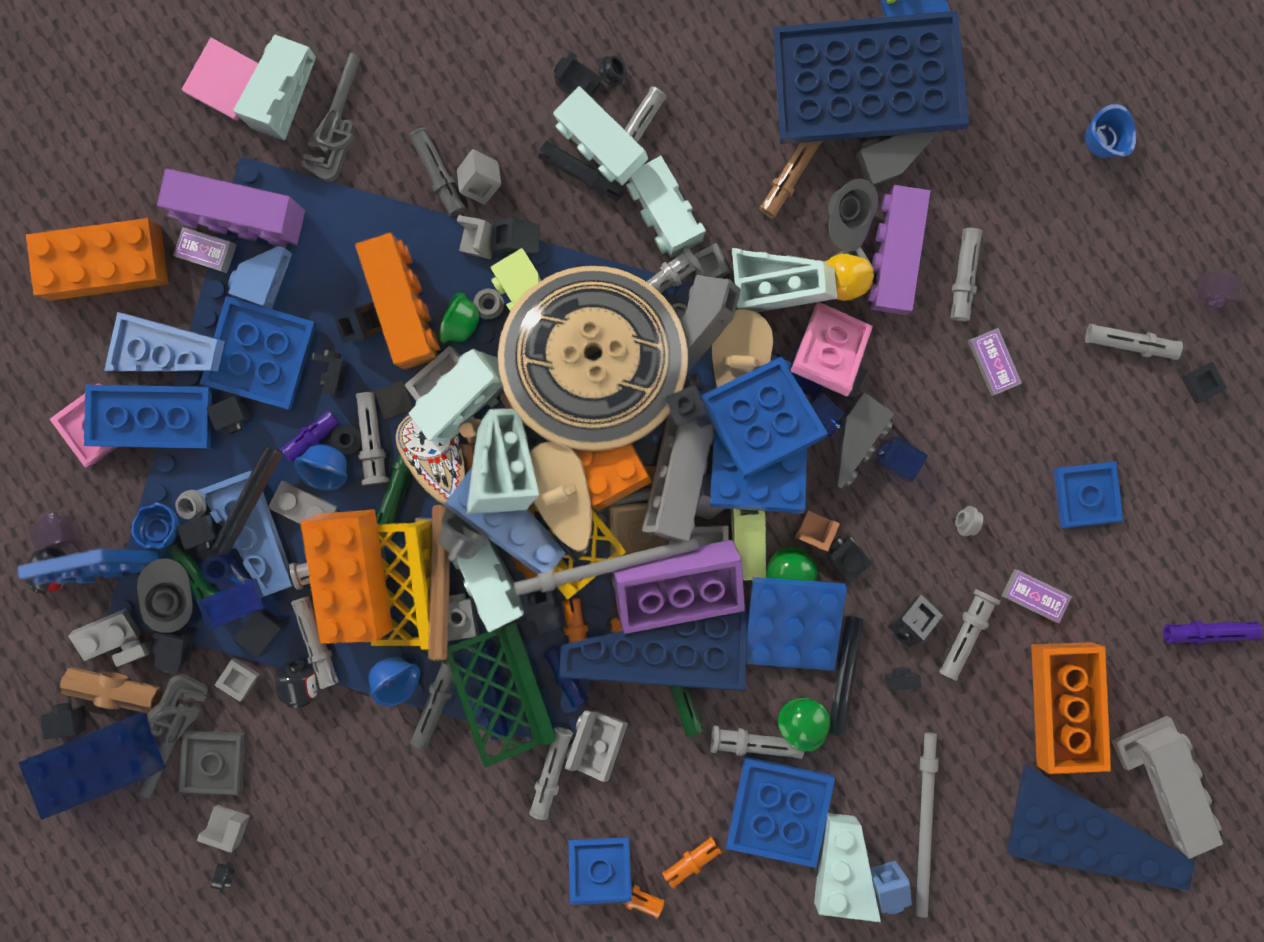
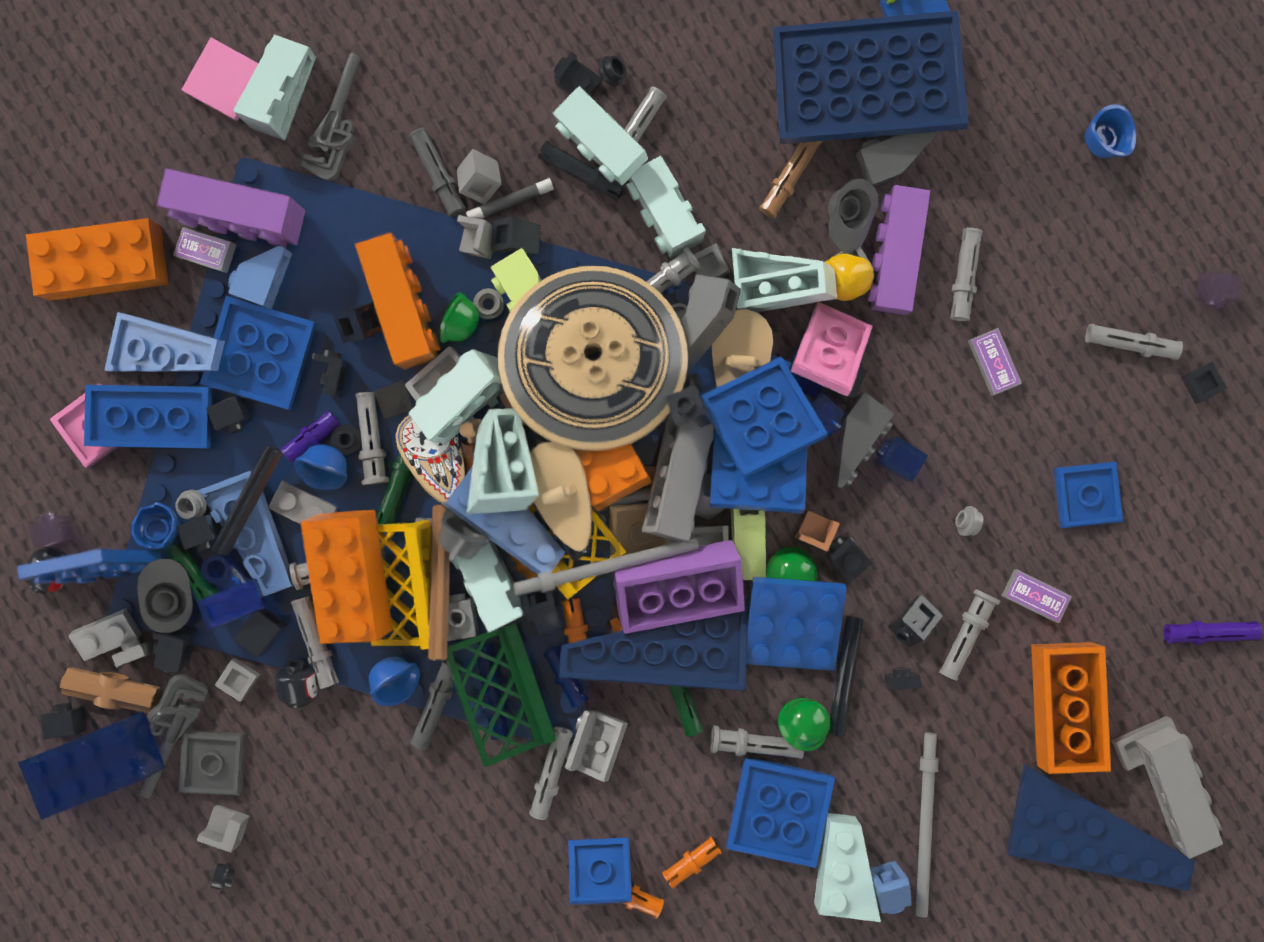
none -> dark grey bar [466,178,554,219]

